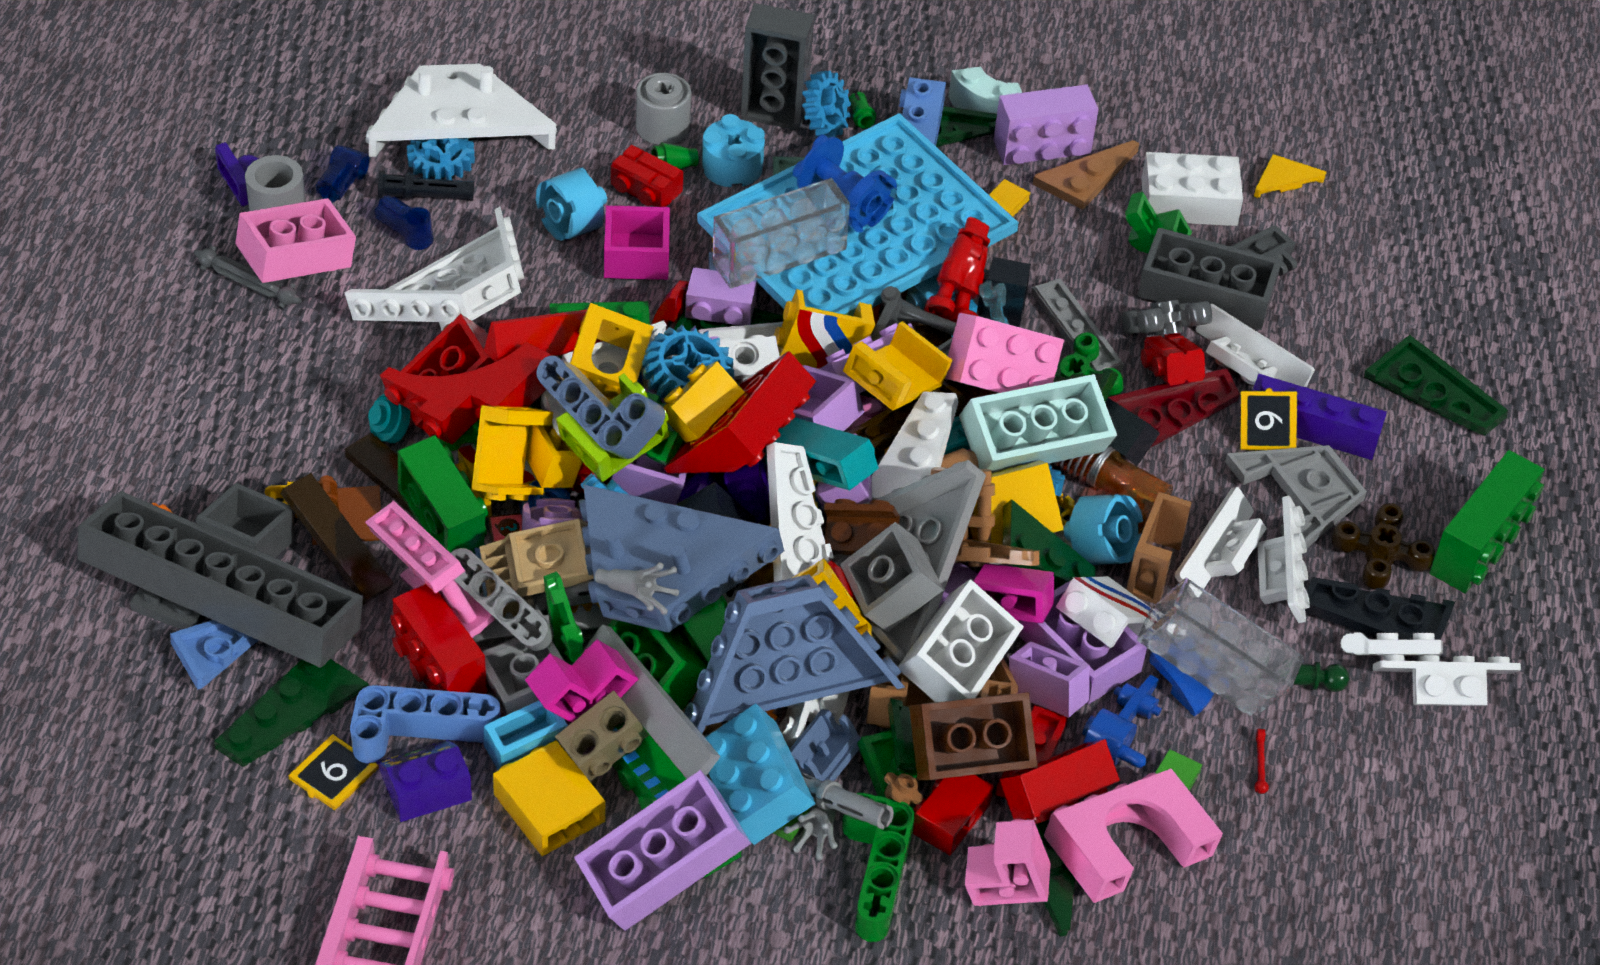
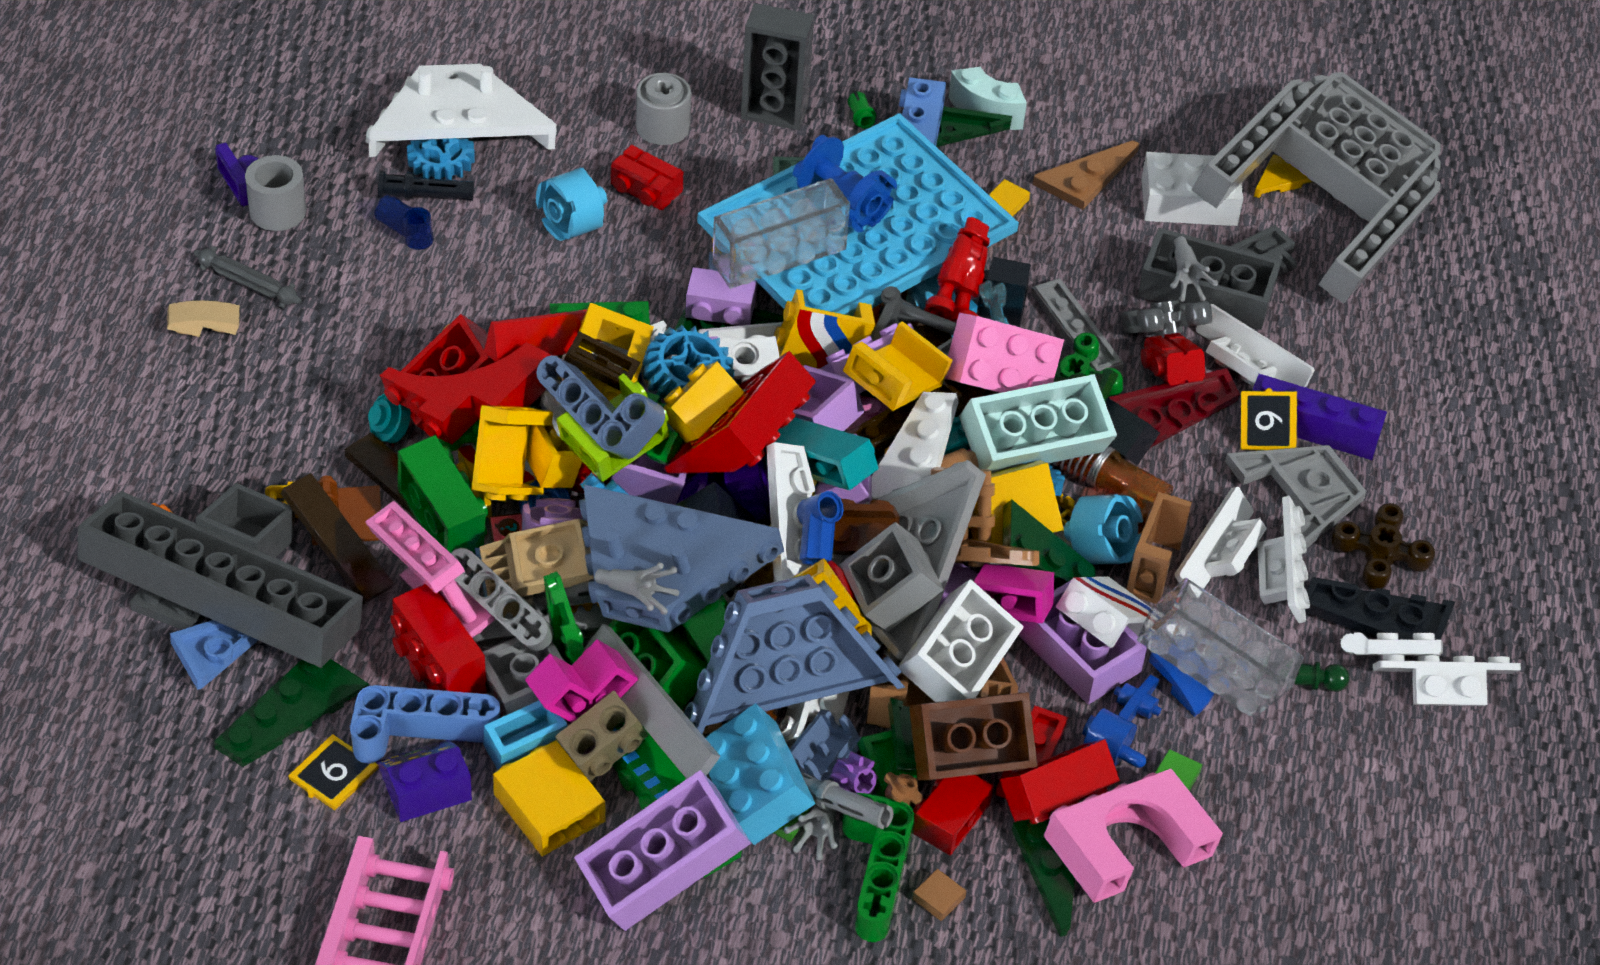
bright pink brick [235,198,356,283] -> none
clear blue piece [315,144,370,203] -> none
white piece [344,207,525,331] -> none
dark pink piece [604,206,670,280] -> none
green cone [651,142,699,169] -> none
red brick [651,280,689,331] -> none
medium azure brick [702,114,765,187] -> none
dark azure gear [802,70,851,138] -> none
bright pink brick [965,819,1051,906] -> none
lavender brick [993,85,1098,165] -> none
lavender brick [1009,641,1090,718] -> none
green brick [1125,191,1192,253] -> none
red hinge [1254,729,1269,794] -> none
dark green wing [1364,335,1508,436] -> none
green brick [1429,450,1545,594] -> none
none -> tan slope [167,301,239,337]
none -> dark brown tile [564,331,641,391]
none -> blue piece [797,491,844,566]
none -> medium lavender gear [830,752,878,794]
none -> medium nougat tile [912,869,967,921]
none -> light grey piece [1170,237,1218,303]
none -> light grey wedge [1191,72,1440,304]

